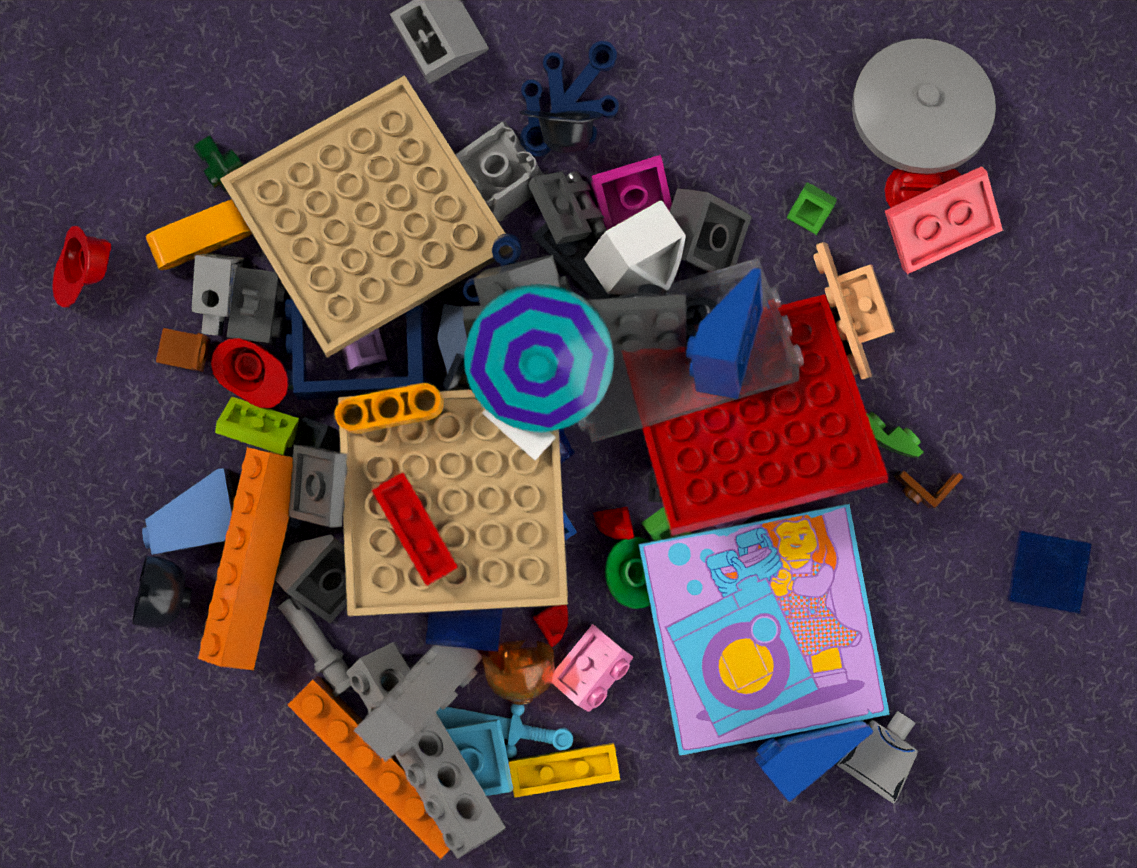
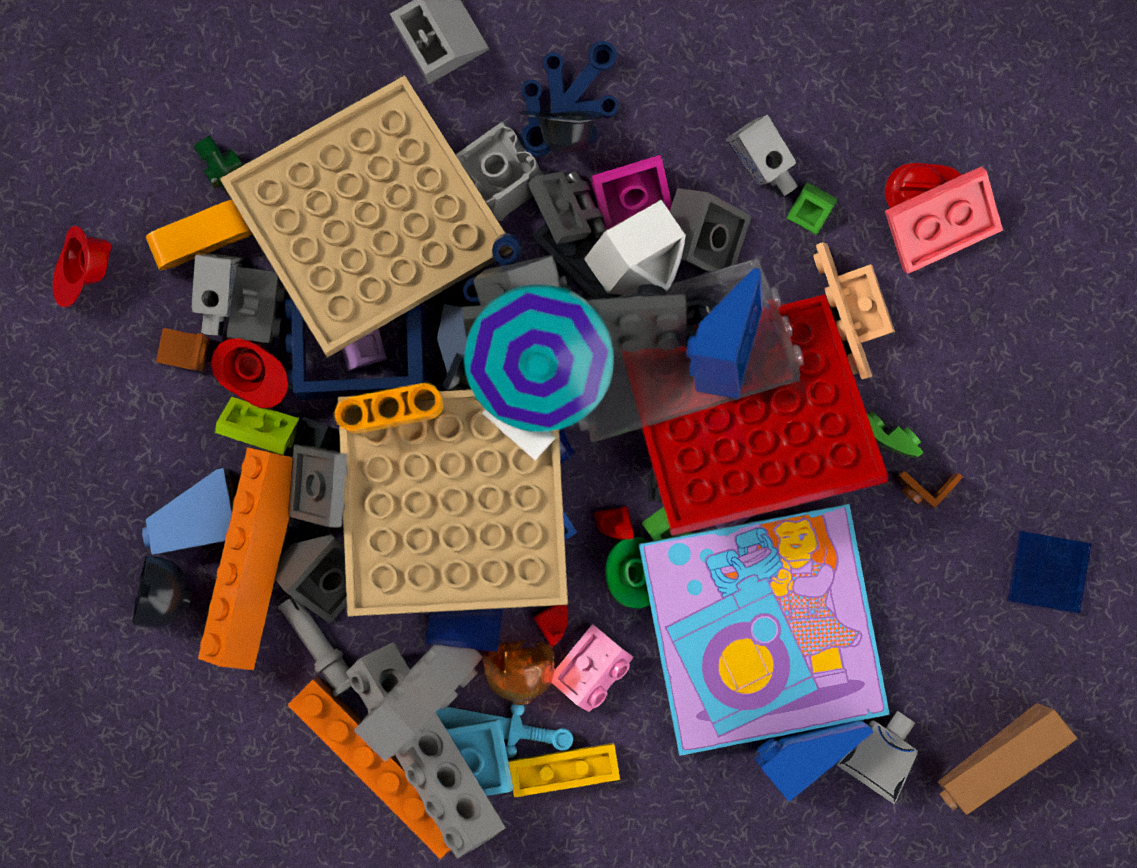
red plate [371,472,459,586] -> none
light grey dish [852,39,996,174] -> none
none -> light grey torso [726,115,798,198]
none -> medium nougat slope [938,703,1077,815]

